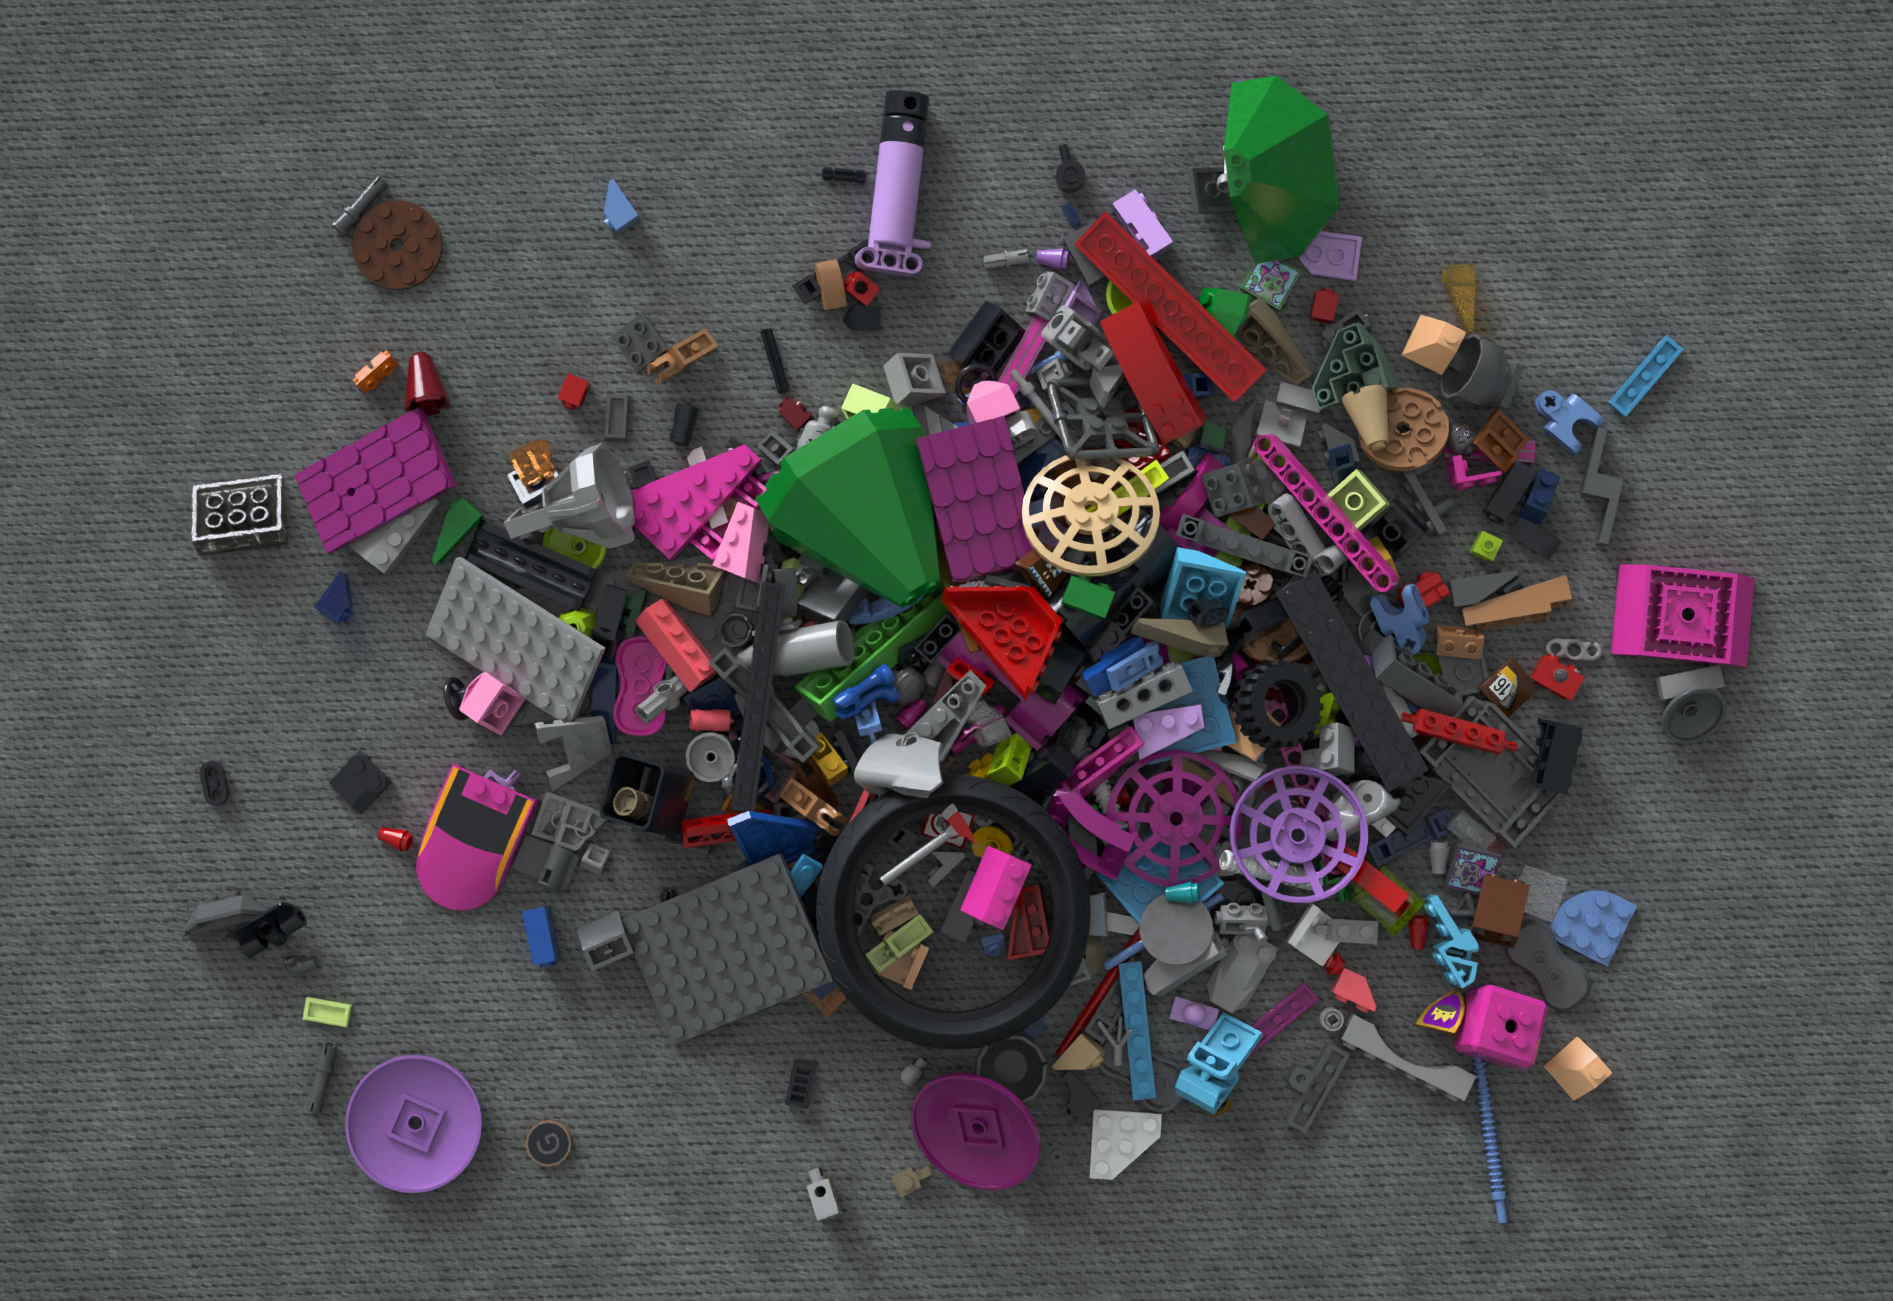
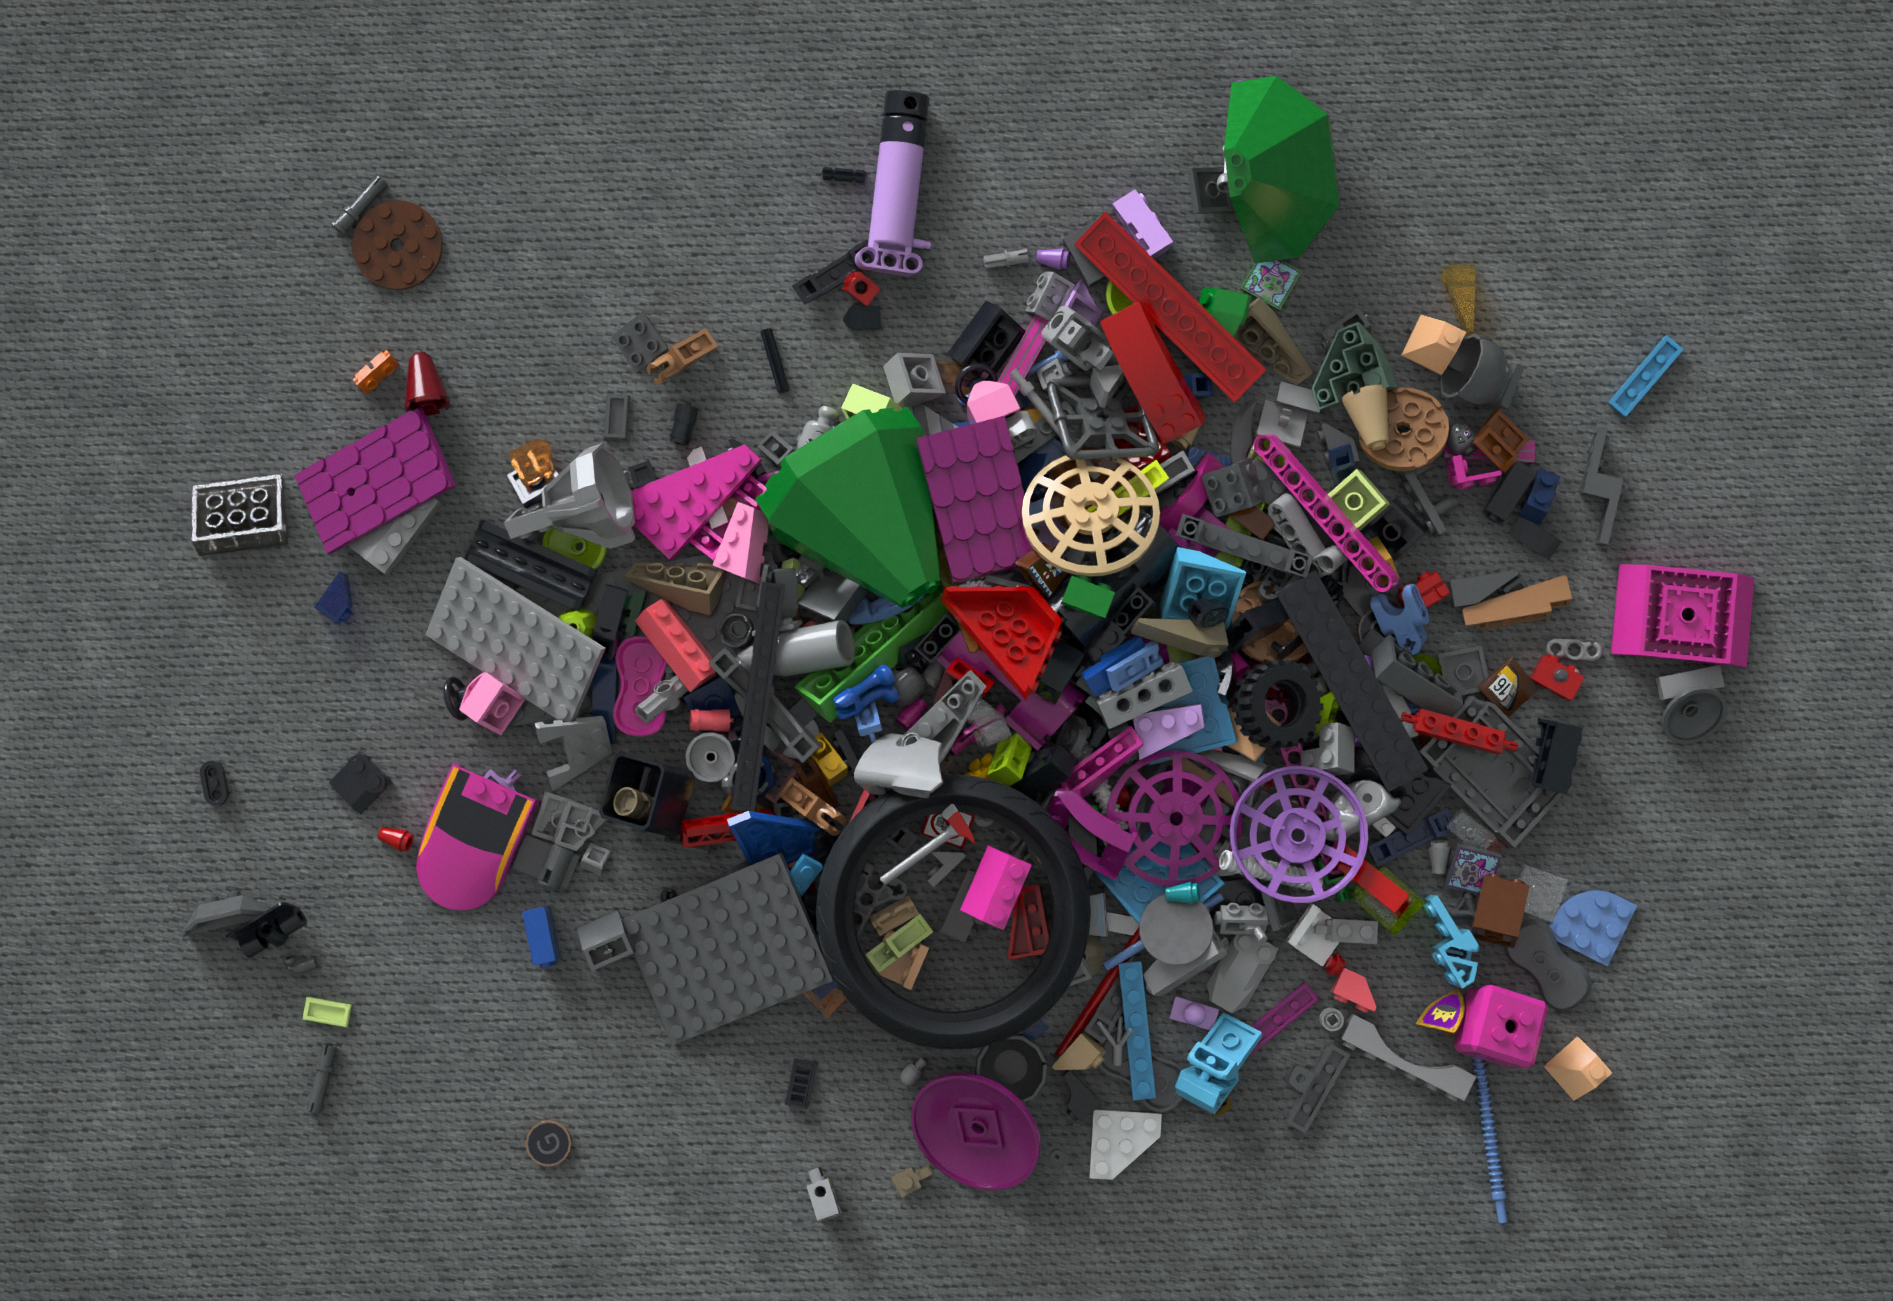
medium lavender dish [345,1055,483,1193] -> none
green slope [432,497,485,566] -> none
red brick [558,373,591,410] -> none
medium blue slope [604,179,640,234] -> none
dark red brick [778,397,814,432] -> none
medium nougat slope [815,259,847,310] -> none
yellow dish [971,826,1014,858] -> none
medium blue plate [981,932,1006,956] -> none
black piece [1055,144,1085,193] -> none
clear blue tile [1061,202,1081,228] -> none
dark green piece [1197,422,1230,455] -> none
reddish brown plate [1236,563,1274,609] -> none
lavender tile [1298,231,1362,281] -> none
red brick [1309,288,1339,324] -> none
red cone [1408,915,1430,950] -> none
medium nougat bracket [1435,624,1484,659] -> none
lime brick [1469,531,1503,563] -> none
medium blue piece [1535,390,1604,455] -> none

